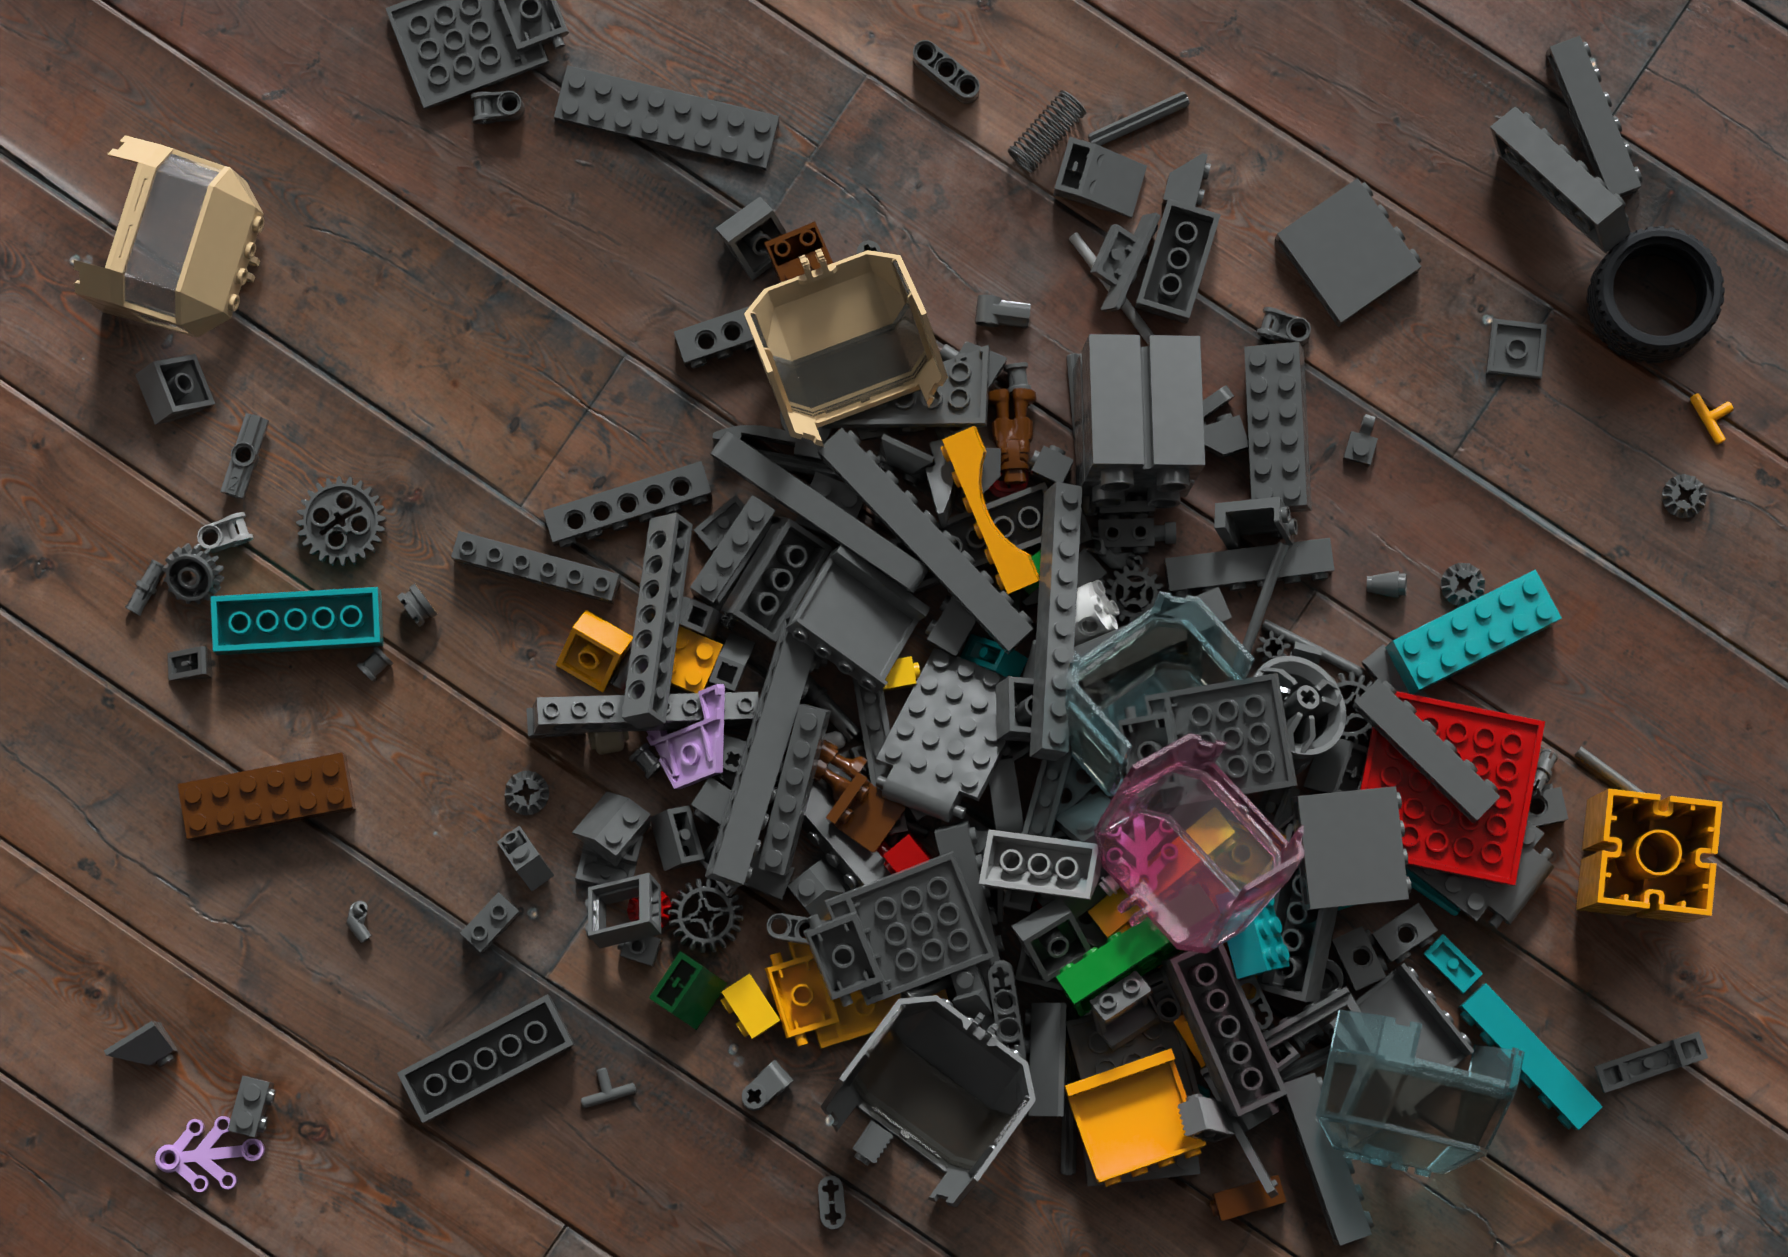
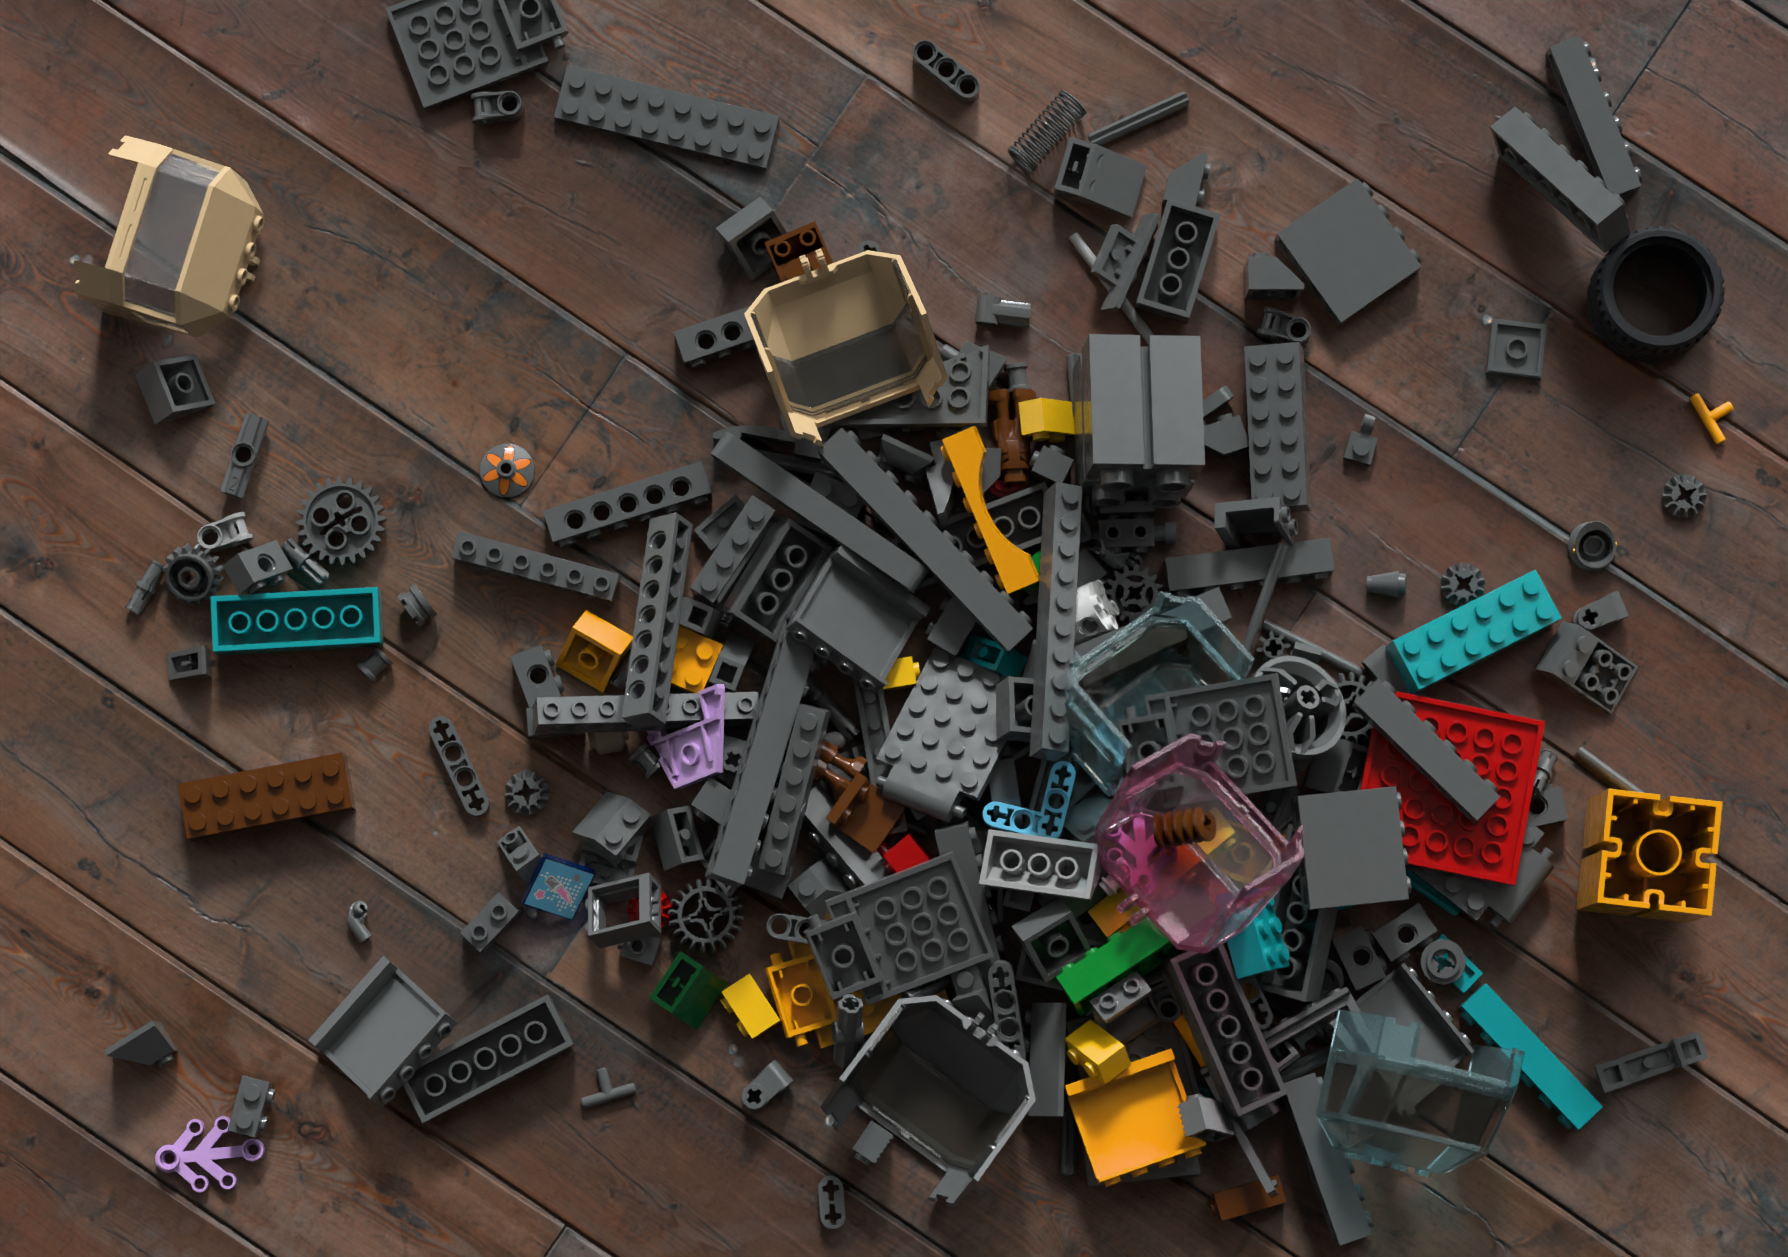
none -> dark grey brick [223,540,293,595]
none -> dark grey axle [281,538,329,585]
none -> dark grey panel [308,956,458,1108]
none -> dark grey beam [429,716,490,817]
none -> dark grey dish [480,443,535,498]
none -> dark grey brick [510,645,565,708]
none -> tile [521,853,596,921]
none -> dark grey piece [832,994,864,1069]
none -> medium azure beam [982,761,1076,839]
none -> yellow brick [1018,398,1075,443]
none -> yellow brick [1065,1019,1131,1084]
none -> reddish brown piece [1153,807,1216,849]
none -> dark grey slope [1244,252,1304,300]
none -> dark grey gear [1420,939,1466,985]
none -> dark grey slope [1535,621,1638,714]
none -> dark grey piece [1568,521,1617,572]
none -> dark grey piece [1572,591,1629,632]

